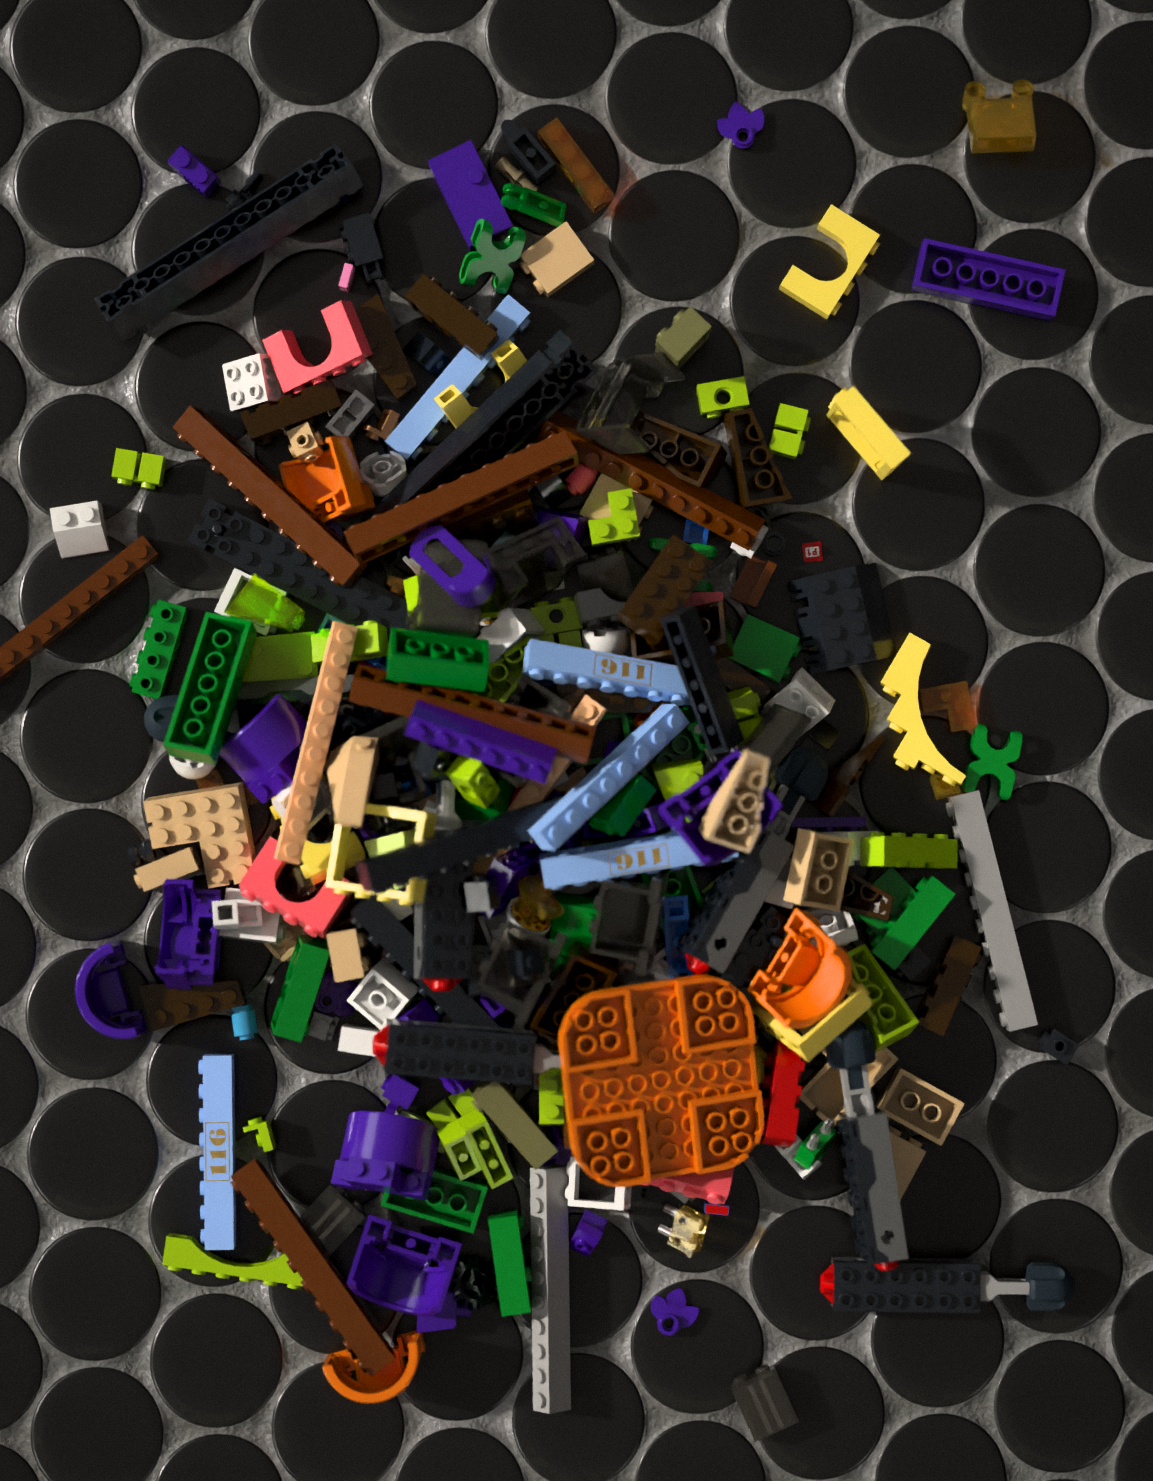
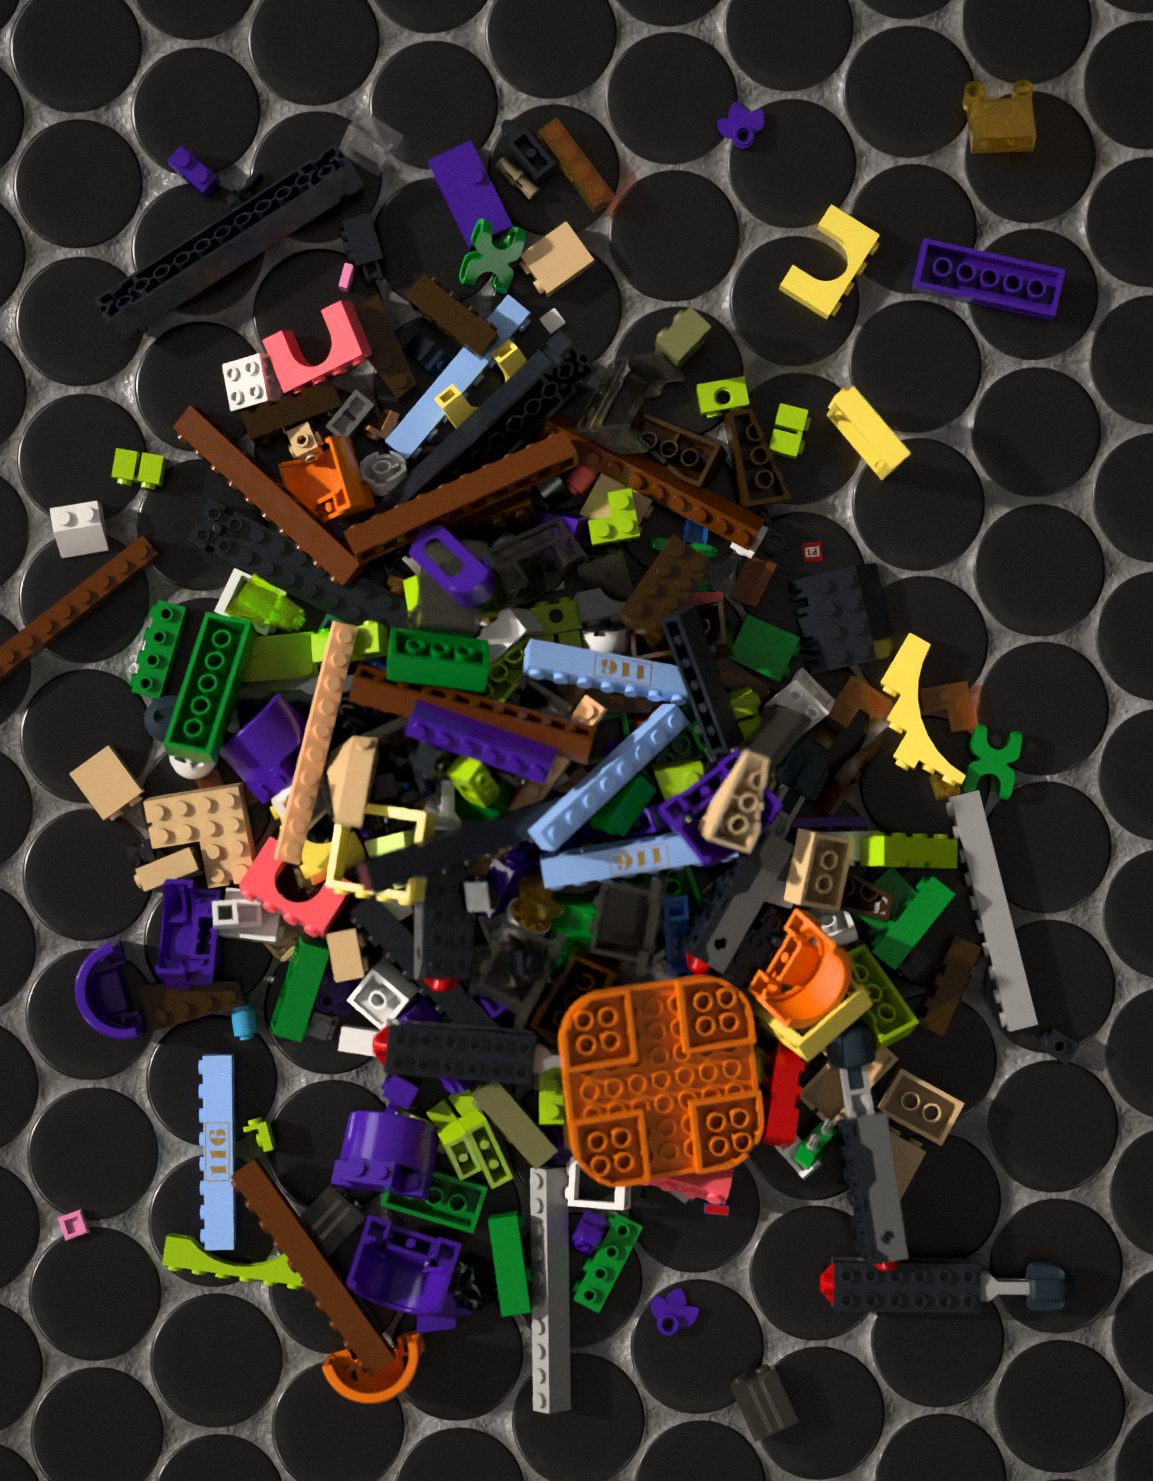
green hinge [501,183,566,227] -> none
clear yellow piece [658,1204,709,1258] -> none
none -> bright pink tile [58,1209,90,1240]
none -> tan brick [70,745,145,821]
none -> clear slope [339,110,404,177]
none -> white sticker [540,308,565,333]
none -> green brick [571,1211,643,1313]
none -> clear orange plate [826,675,892,728]

